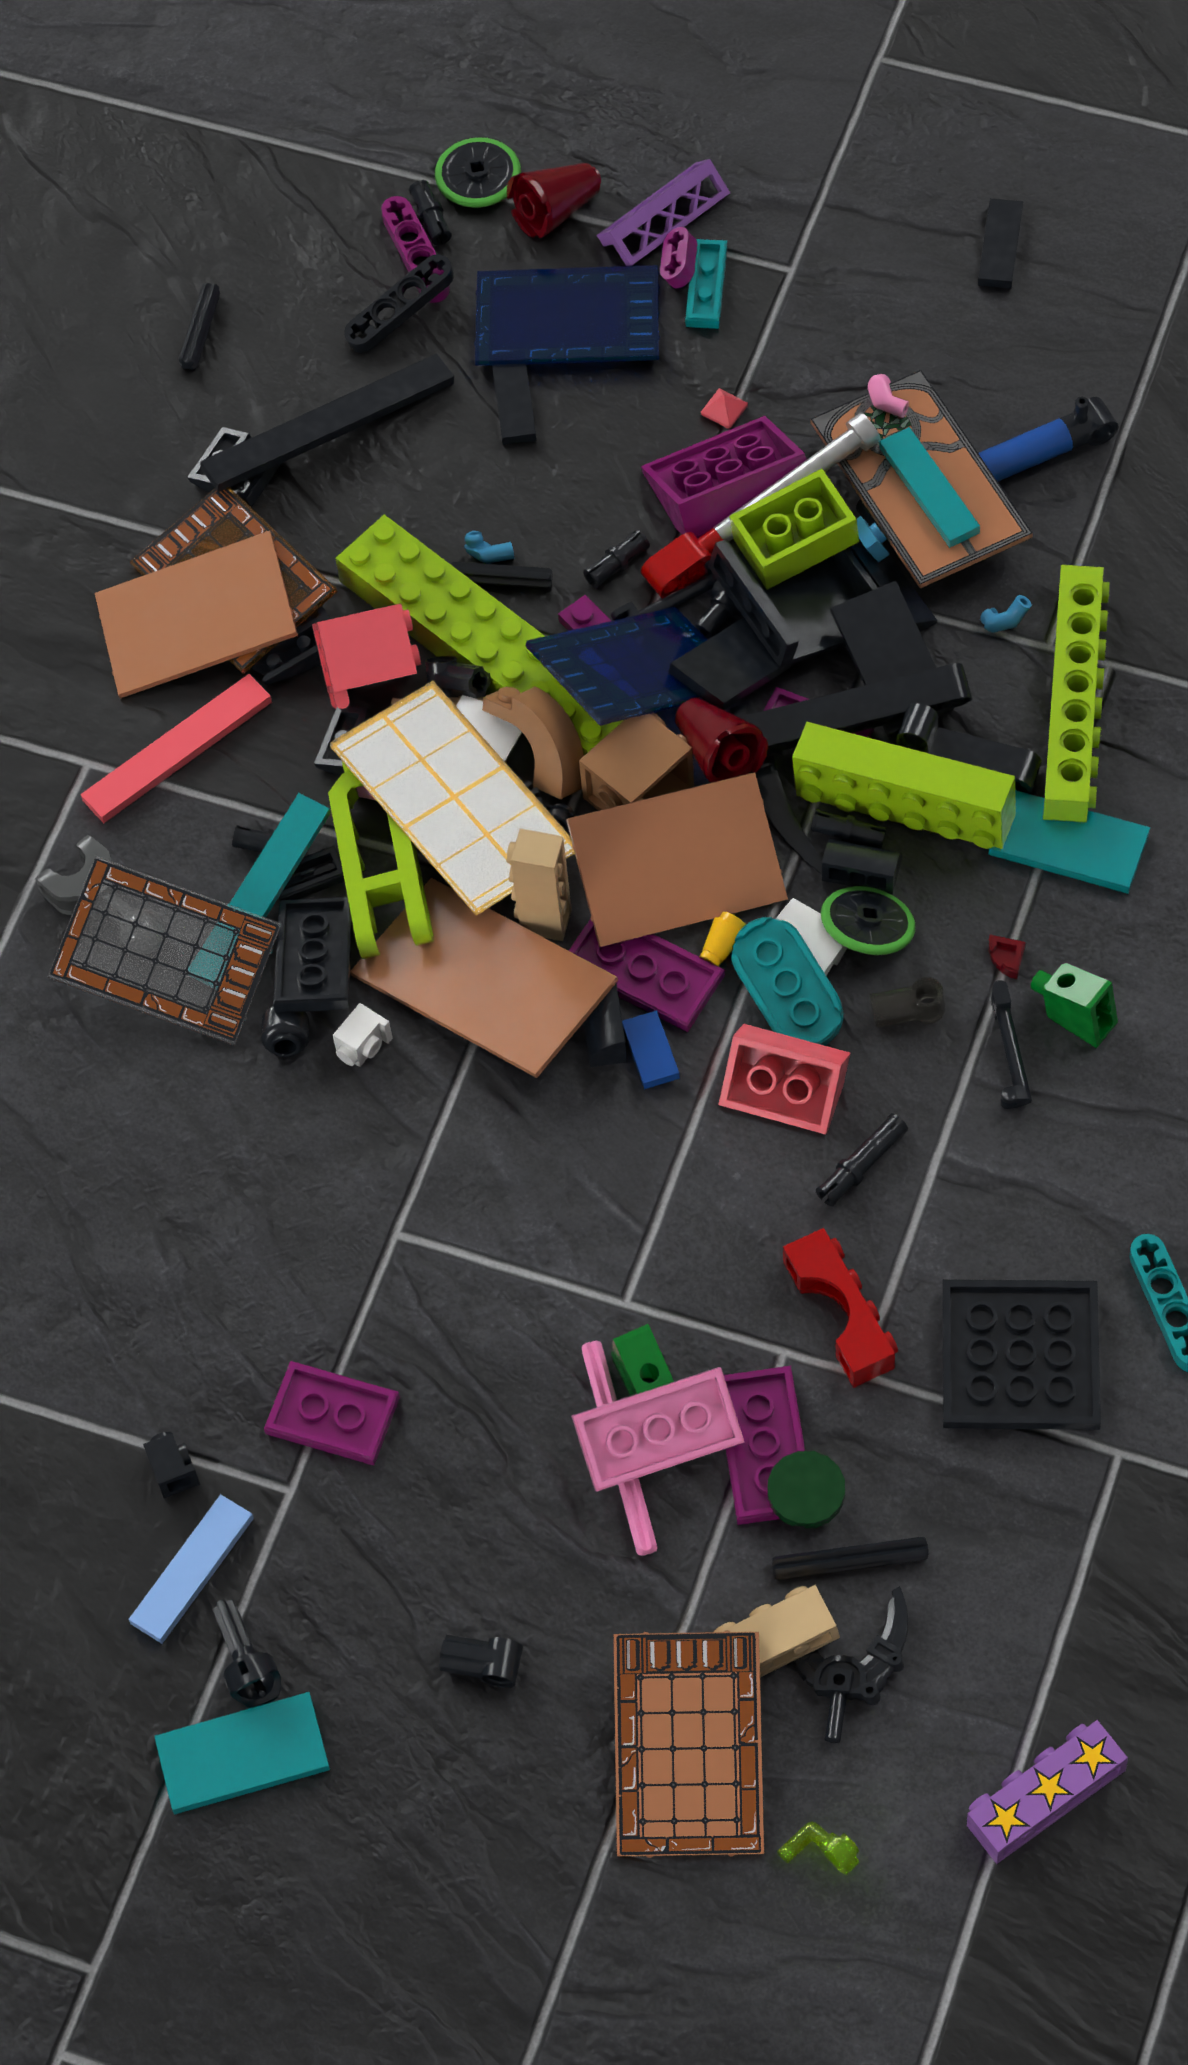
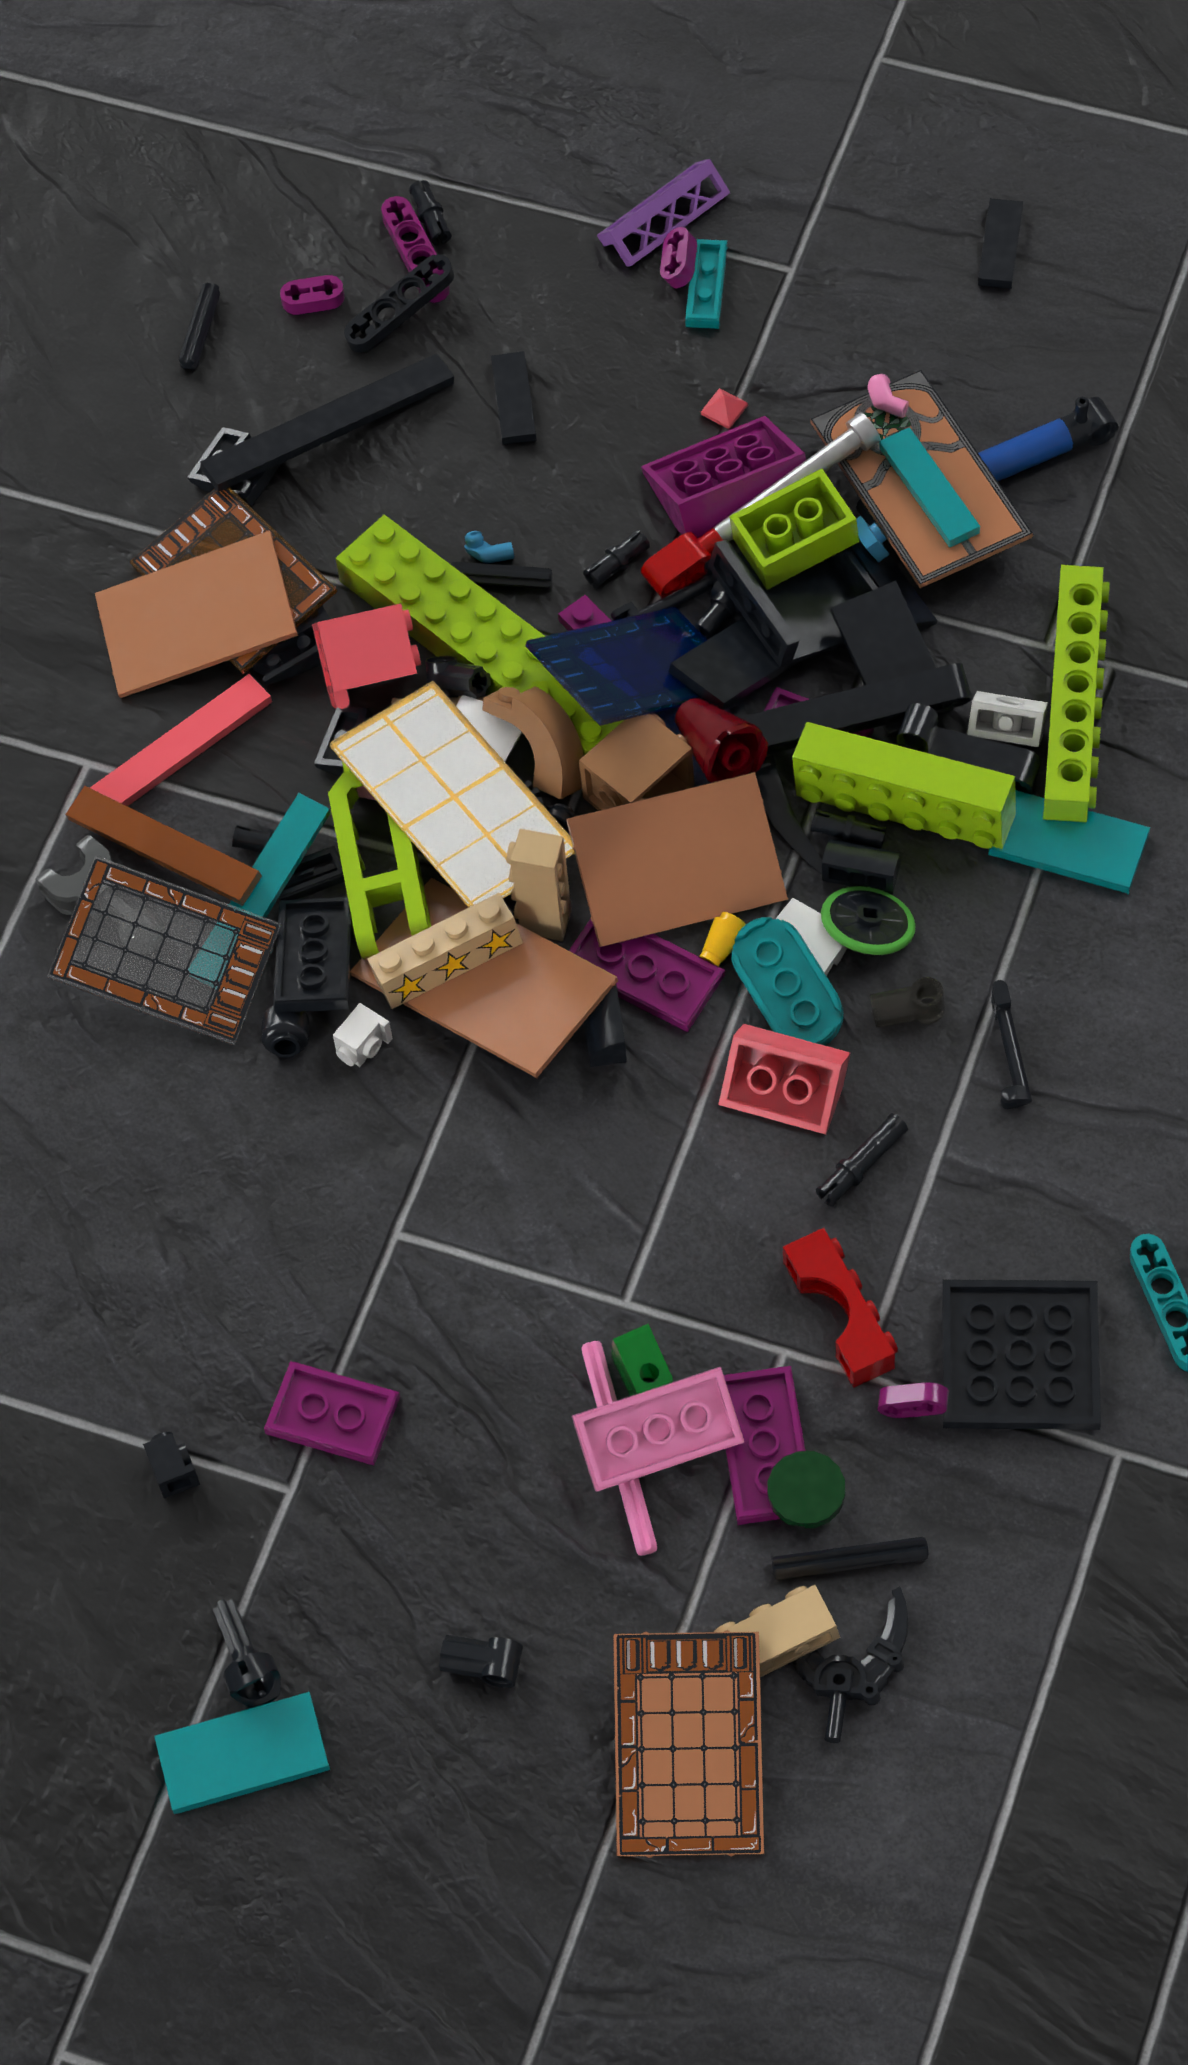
light blue tile [129,1494,254,1644] -> none
black wheel [435,138,521,208] -> none
clear blue piece [474,265,660,366] -> none
dark red cone [507,163,601,238] -> none
blue tile [622,1010,680,1089] -> none
clear neon green plate [777,1821,859,1875] -> none
medium lavender brick [967,1720,1128,1864] -> none
dark azure arm [980,595,1032,633] -> none
dark red tile [989,934,1026,979] -> none
green torso [1031,963,1118,1048] -> none
none -> dark orange tile [65,786,262,906]
none -> magenta beam [280,275,345,315]
none -> tan brick [367,893,523,1009]
none -> magenta beam [877,1383,949,1418]
none -> white brick [967,691,1048,747]

